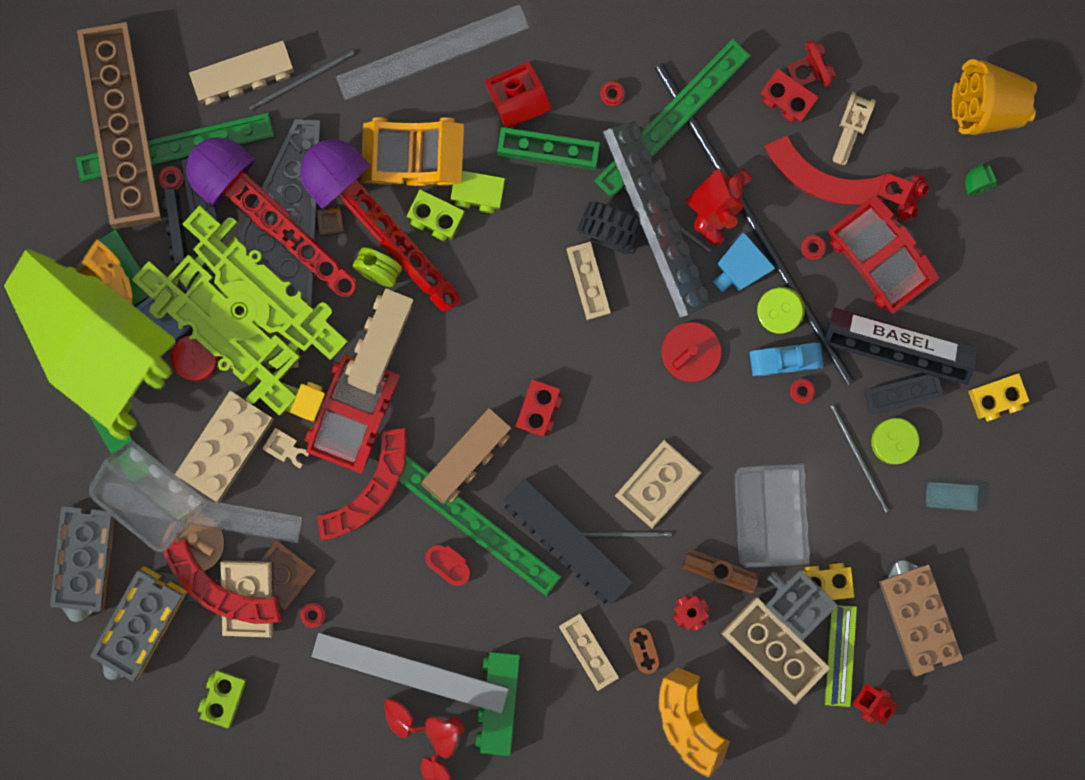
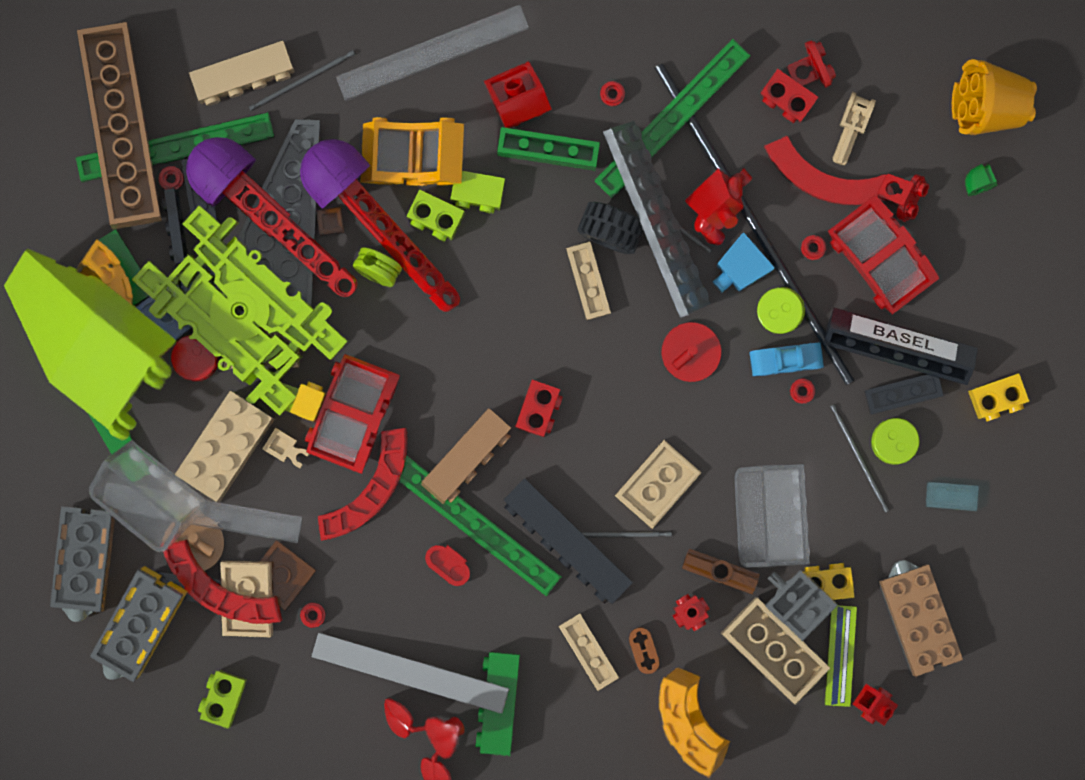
tan brick [345,289,413,394] -> none

